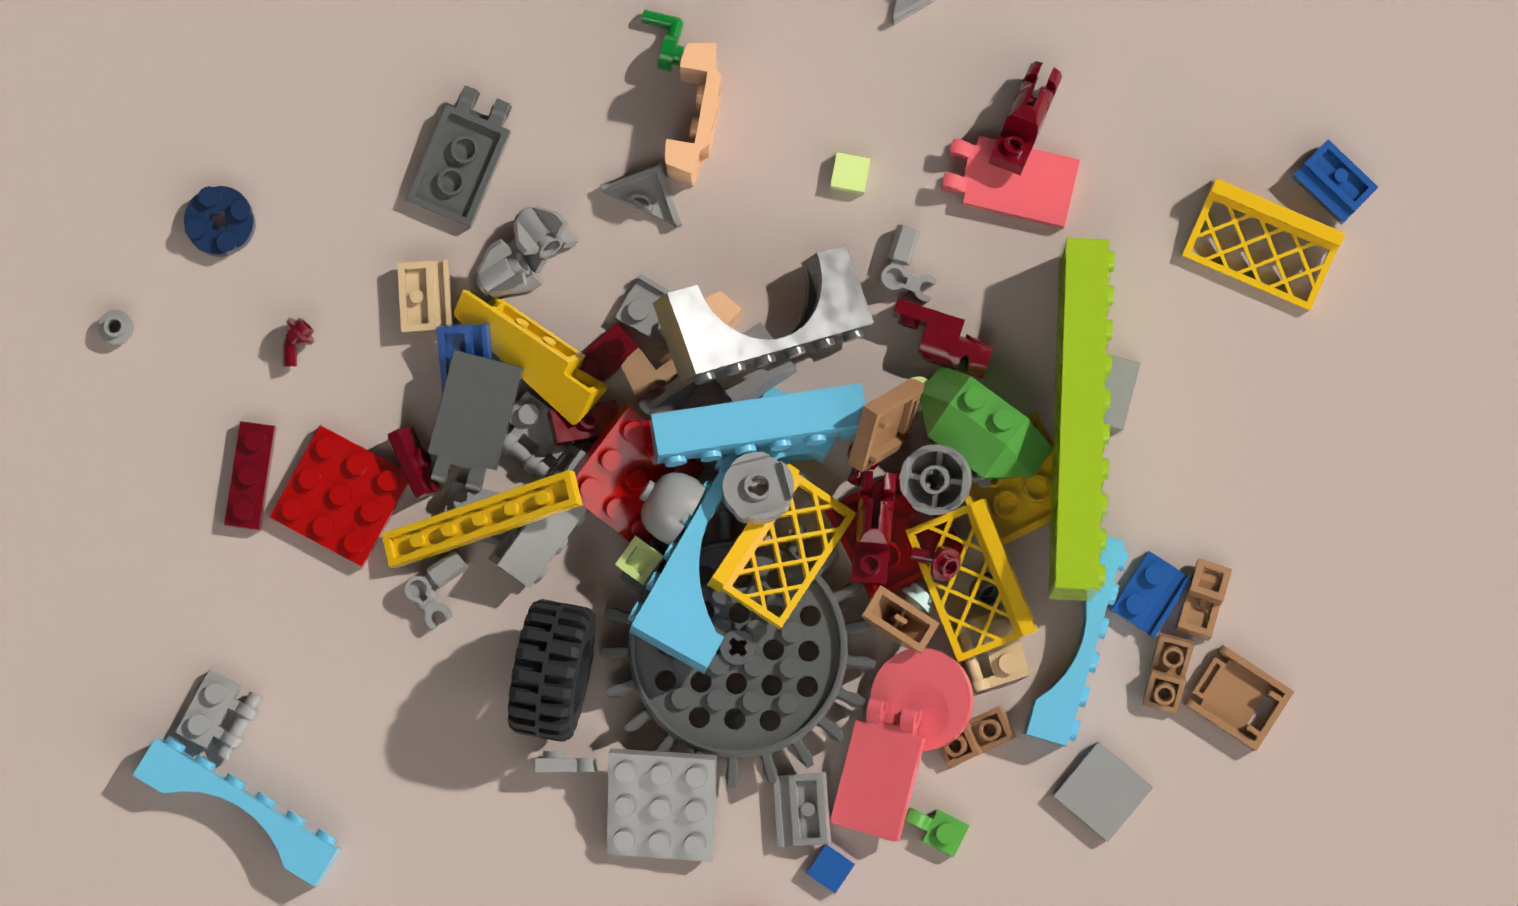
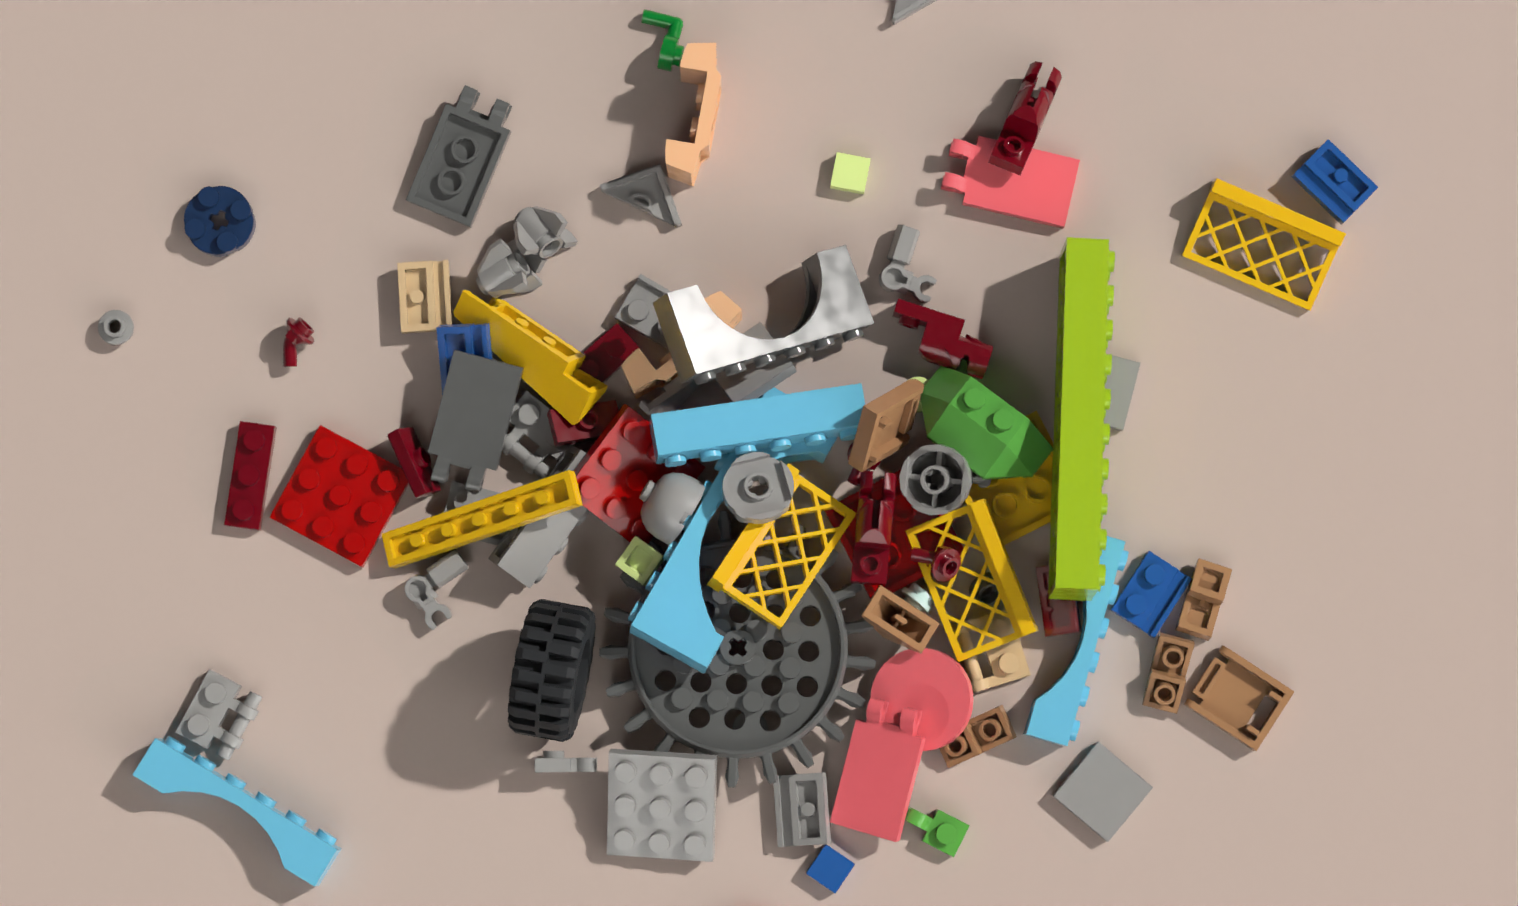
none -> dark red plate [1036,565,1082,638]

